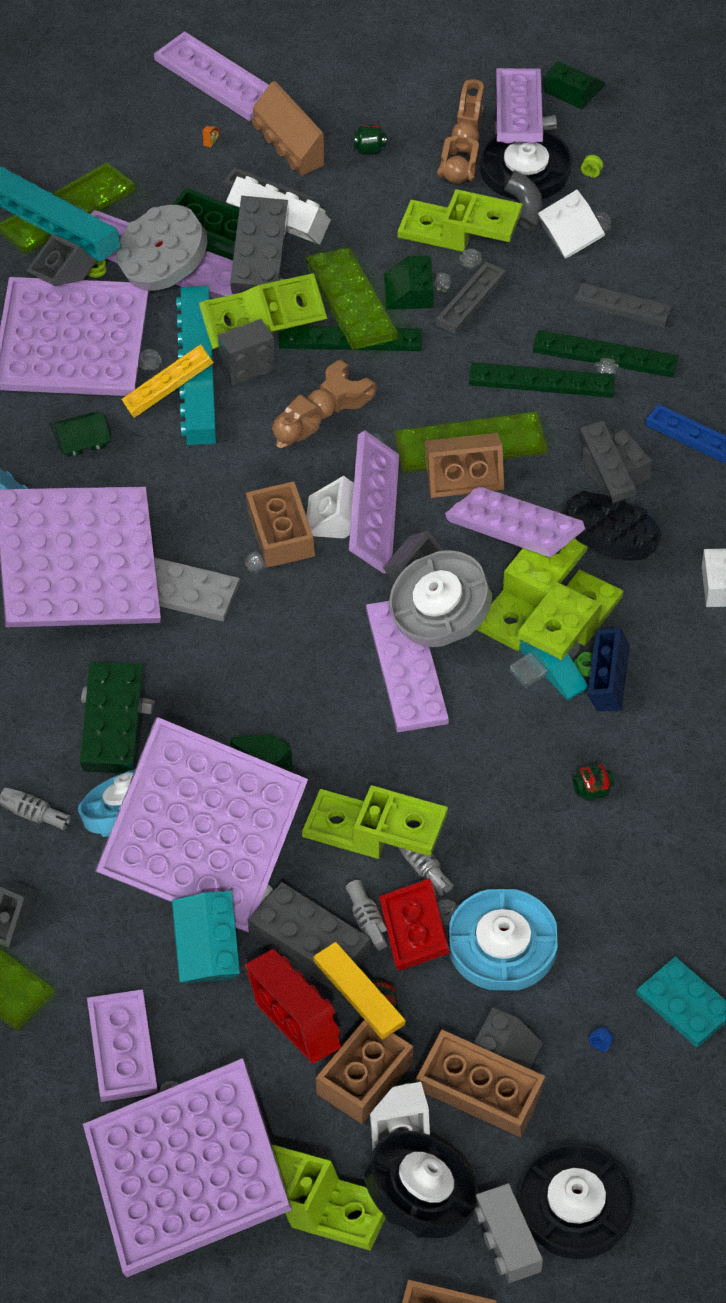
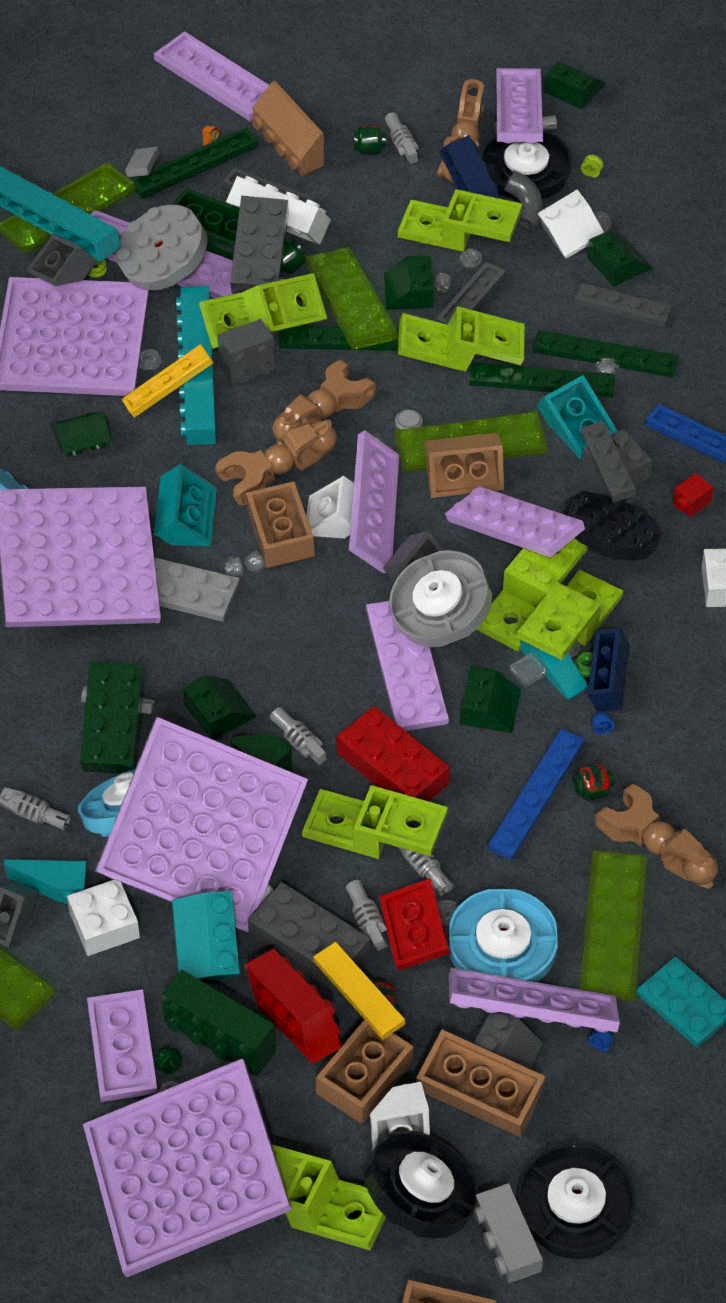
none -> teal slope [4,860,88,904]
none -> white brick [67,880,140,956]
none -> light grey tile [125,147,159,177]
none -> dark green plate [130,127,258,199]
none -> teal slope [154,464,217,546]
none -> dark green plate [154,1048,182,1074]
none -> dark green brick [162,969,276,1077]
none -> dark green slope [183,676,256,740]
none -> medium nougat piece [215,420,337,506]
none -> clear plate [224,556,243,577]
none -> light grey hinge [270,707,327,765]
none -> dark green head [282,240,306,274]
none -> red brick [336,706,450,802]
none -> light grey hinge [384,112,419,164]
none -> light grey piece [395,409,423,433]
none -> lime bracket [398,306,525,372]
none -> dark blue brick [439,135,500,198]
none -> lavender plate [448,968,620,1032]
none -> dark green slope [460,666,521,733]
none -> blue plate [488,728,585,860]
none -> teal slope [536,375,618,460]
none -> clear neon green plate [579,850,647,1002]
none -> dark green slope [587,231,652,287]
none -> blue hinge [592,712,615,735]
none -> medium nougat piece [594,784,719,889]
none -> red brick [673,473,714,517]

